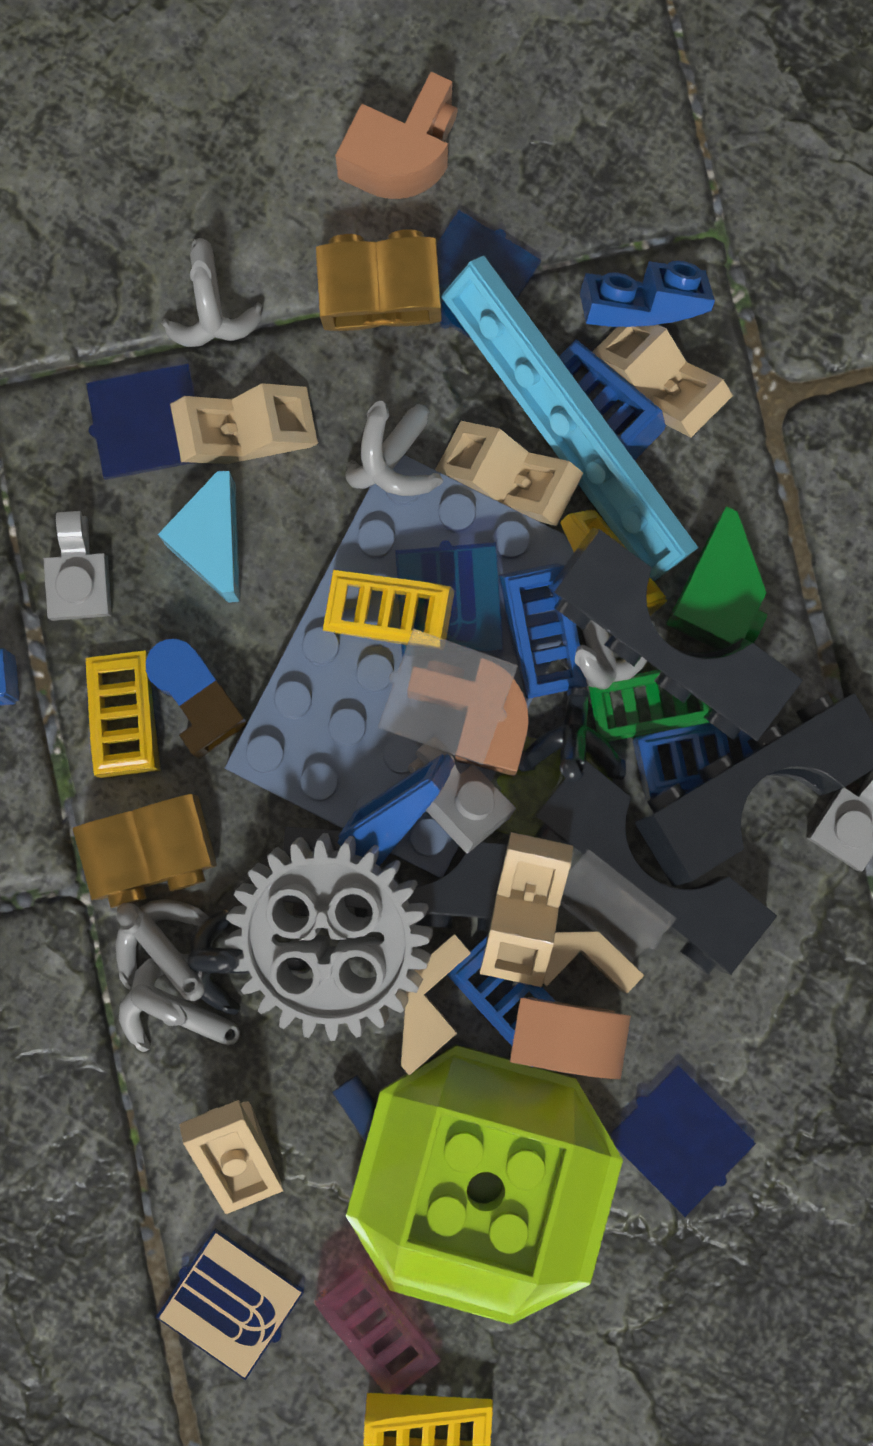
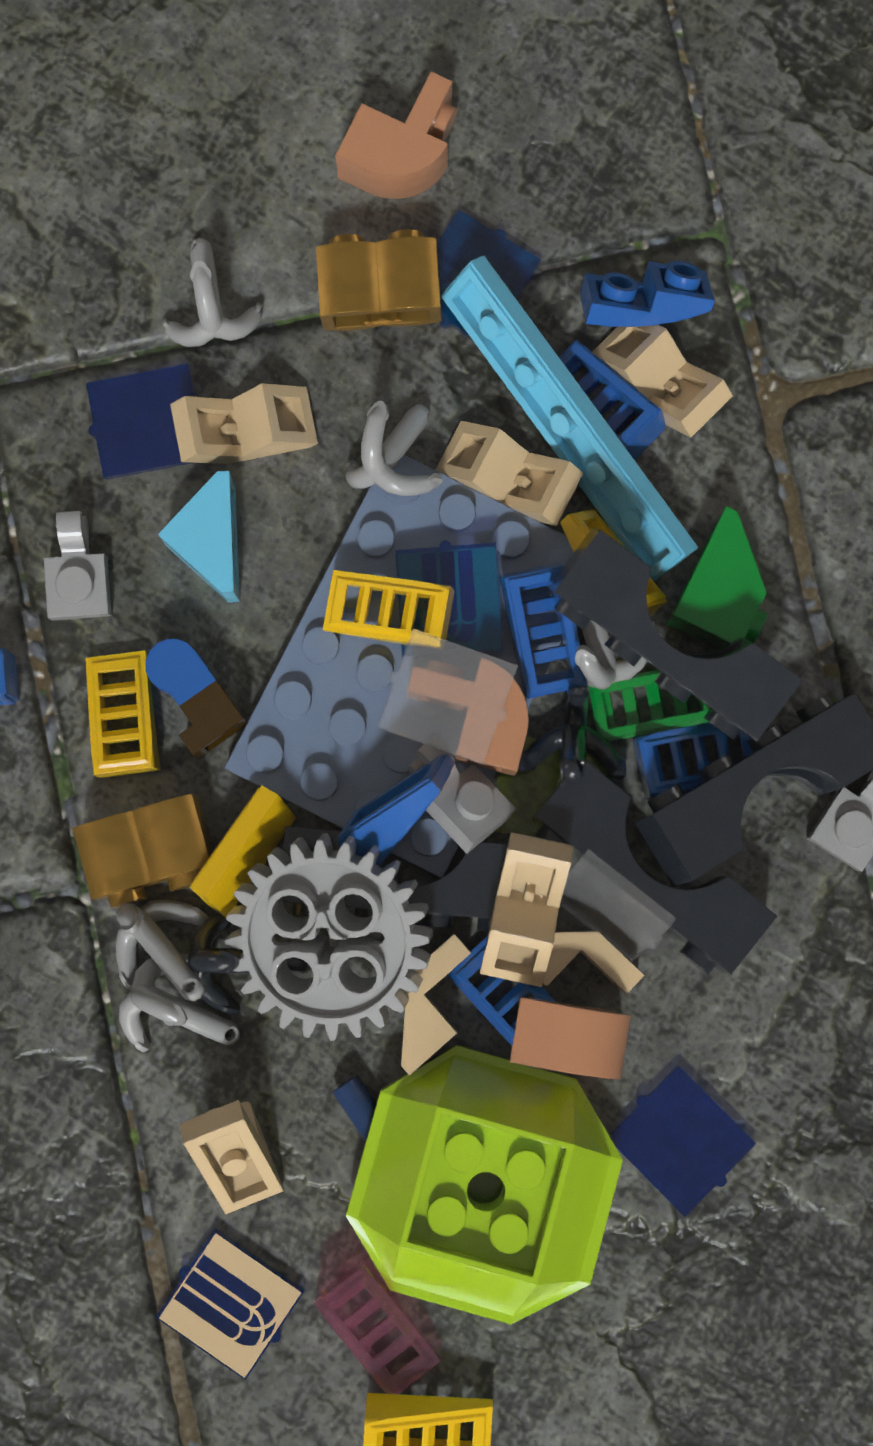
none -> yellow tile [190,785,297,917]

